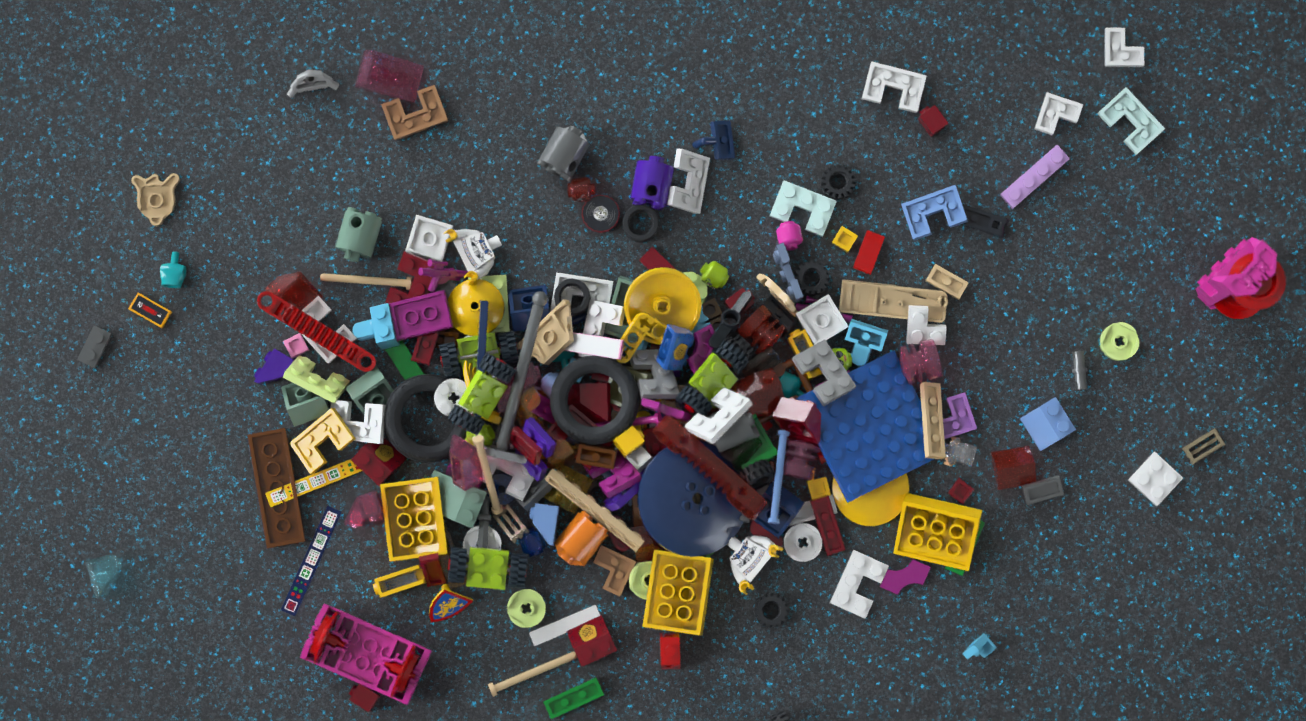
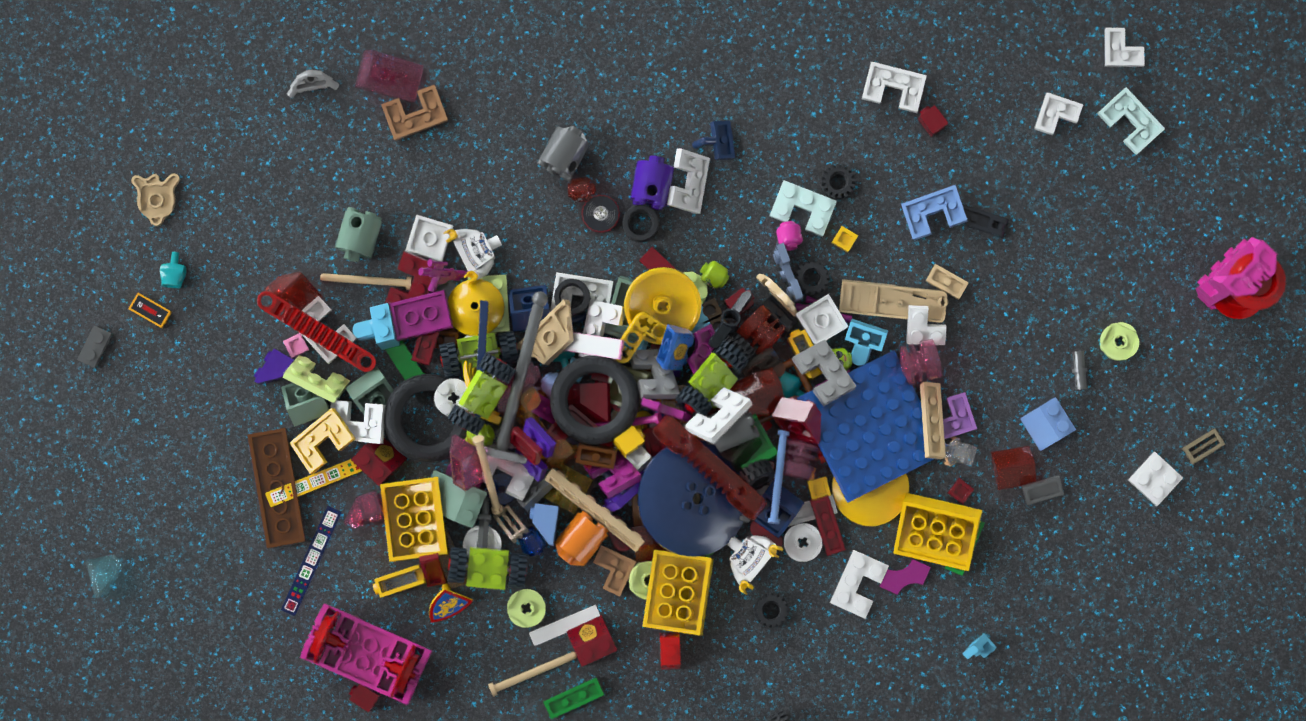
red slope [853,230,885,275] -> none
lavender plate [1000,145,1070,209] -> none

